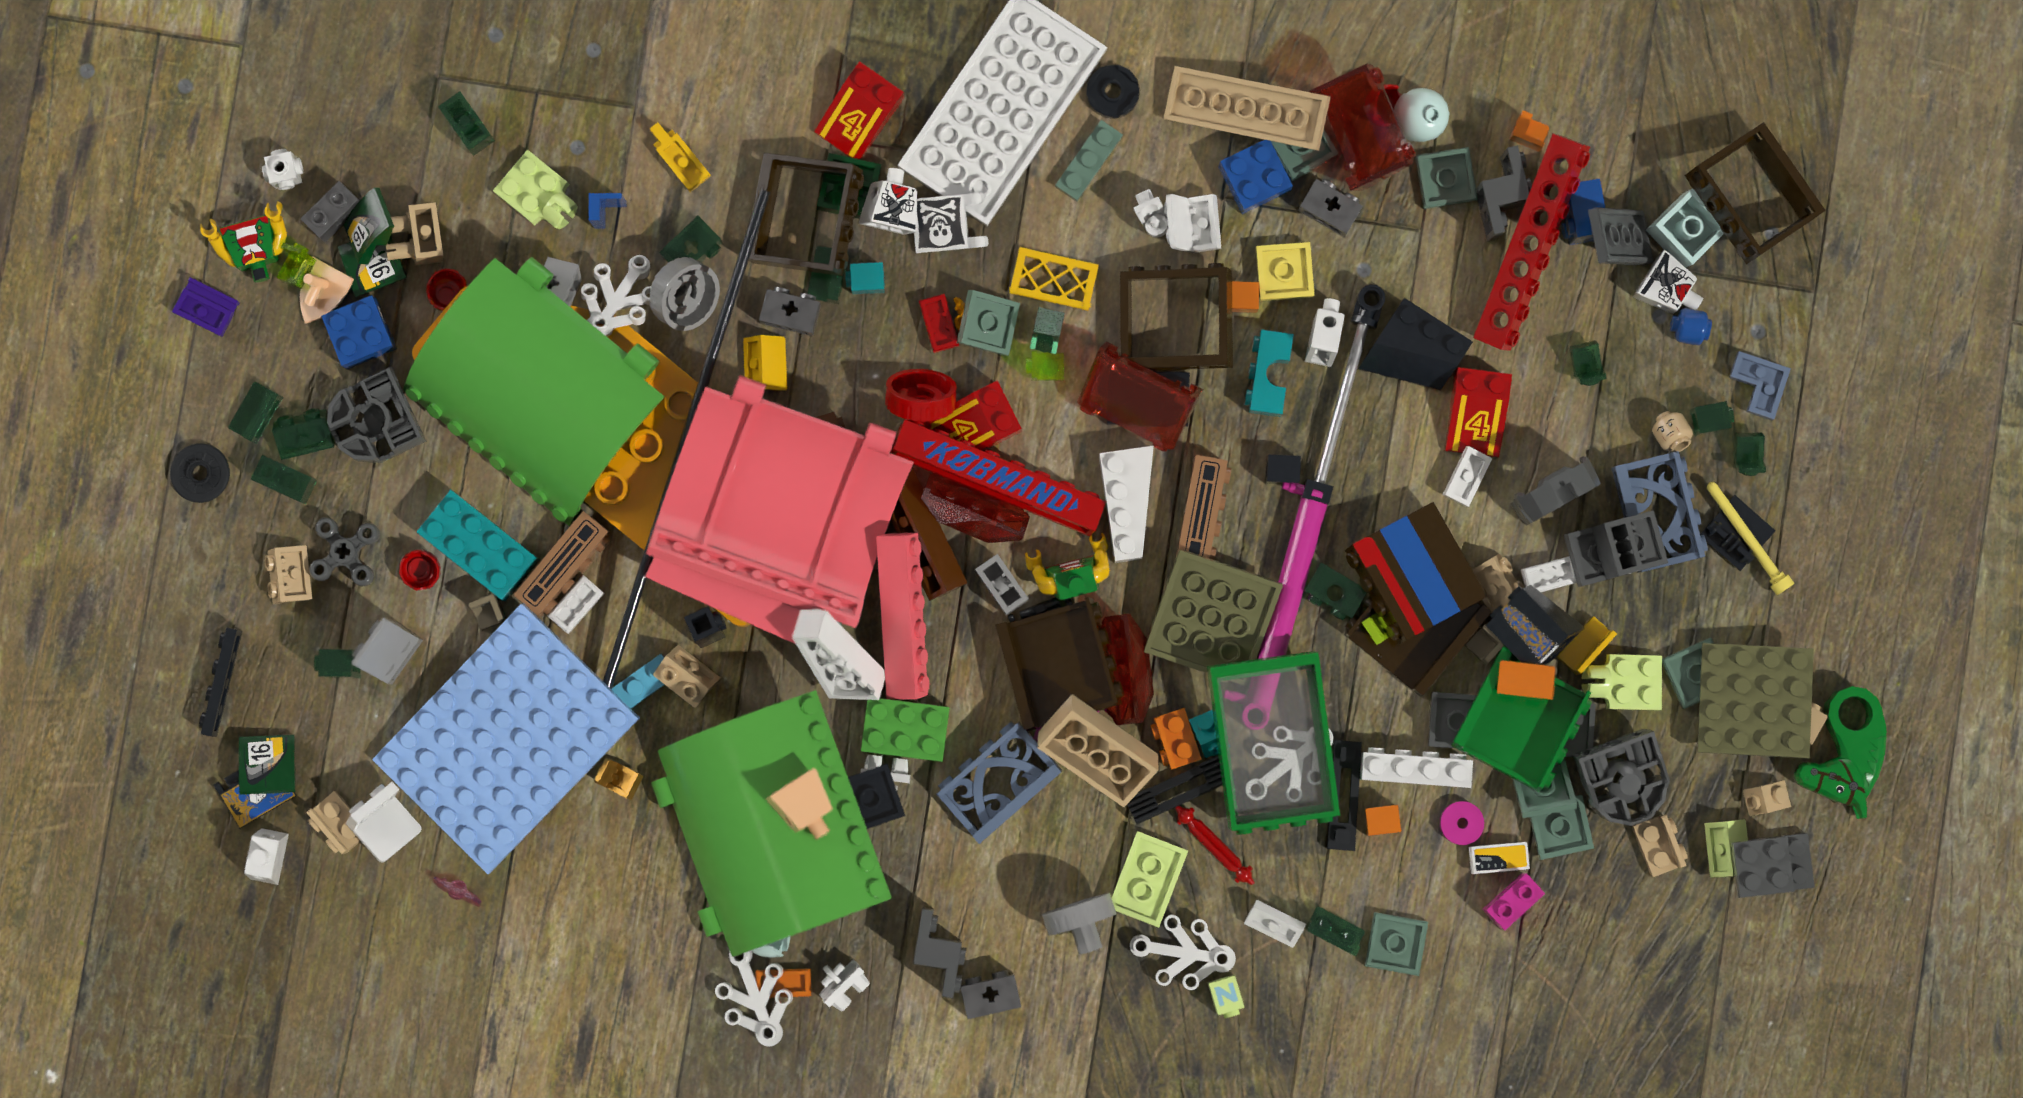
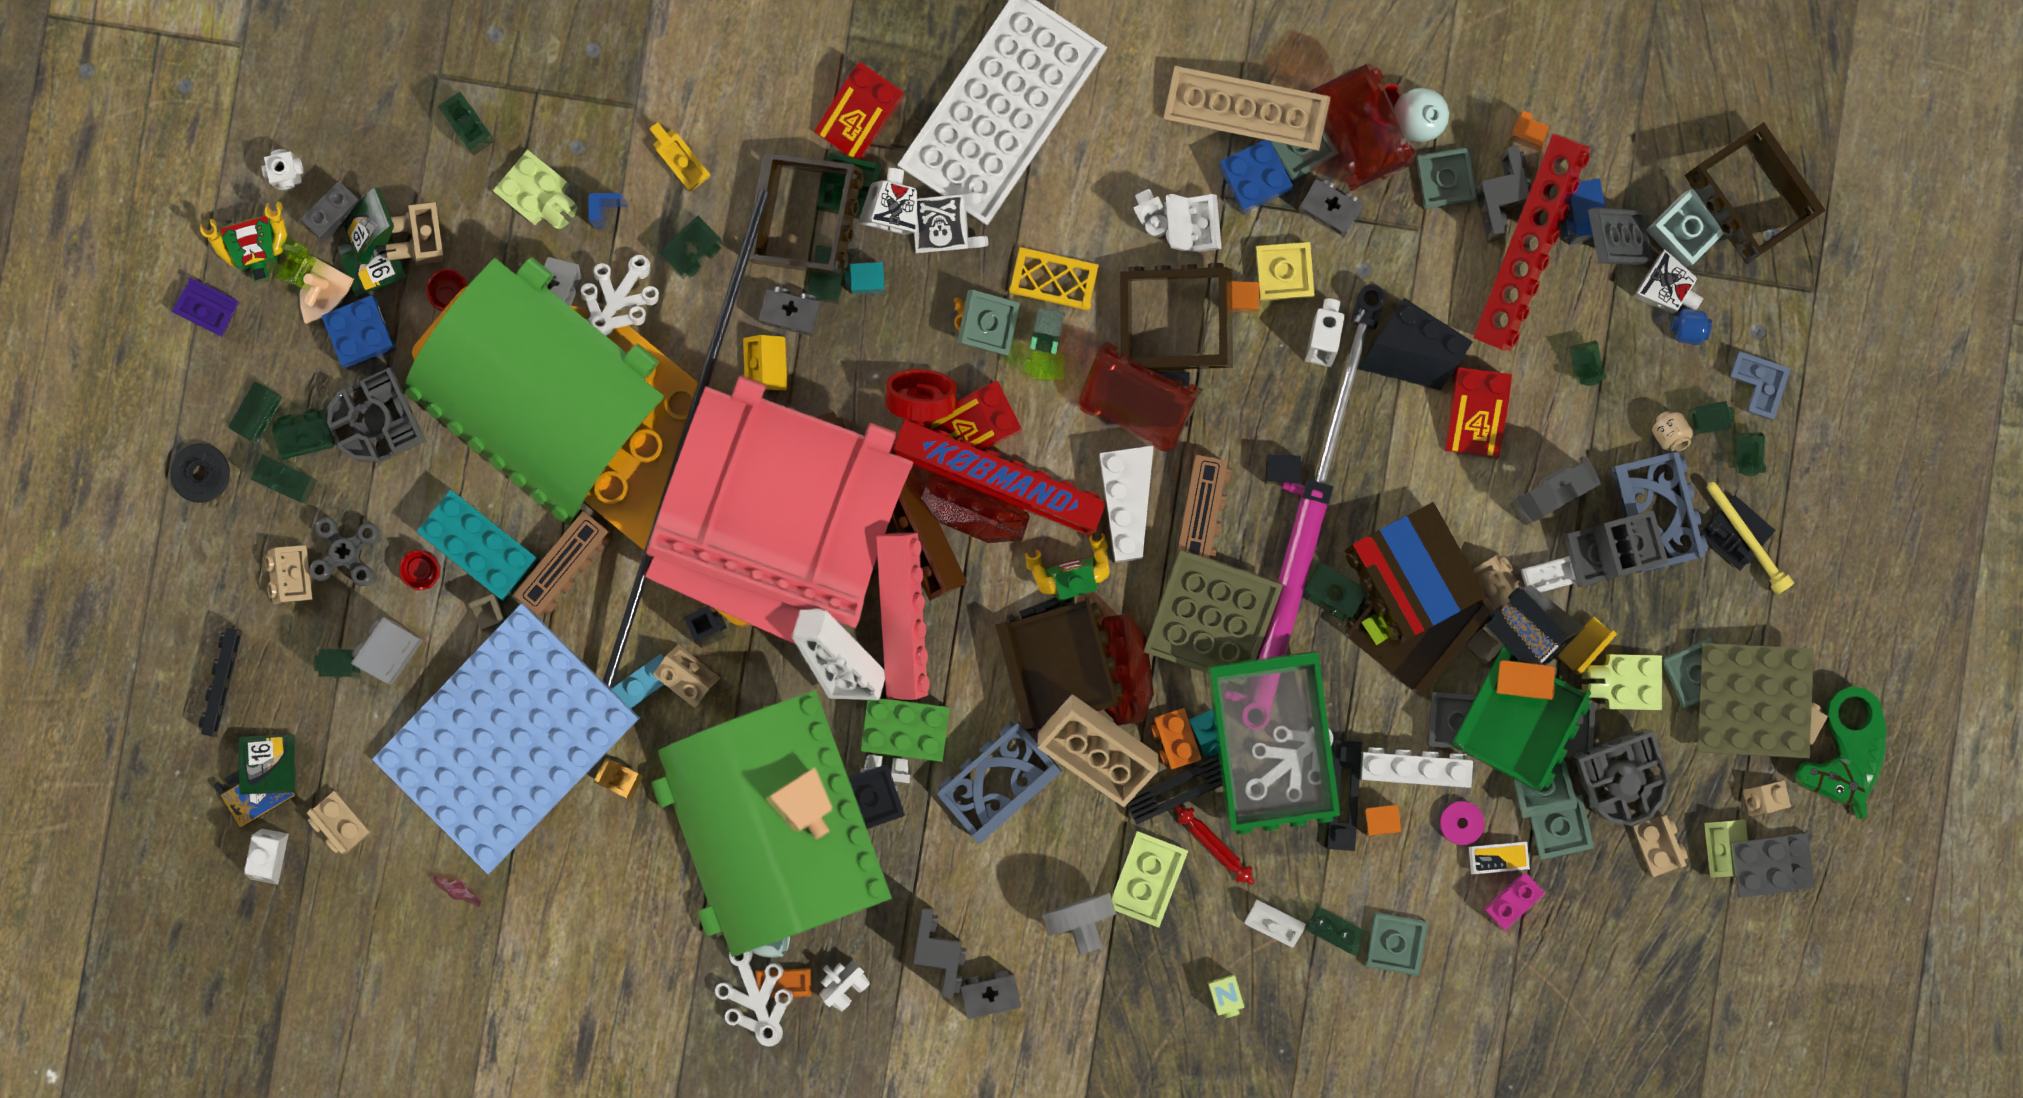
white bracket [345,782,421,862] -> none
white plate [548,575,605,634] -> none
light grey piece [649,257,720,331] -> none
red plate [919,293,960,353] -> none
light grey brick [975,554,1029,616] -> none
sand green plate [1055,120,1123,202] -> none
black tile [1086,65,1140,119] -> none
white plant [1130,915,1236,990] -> none
teal arch [1244,330,1294,417] -> none
white plate [1442,446,1492,507] -> none

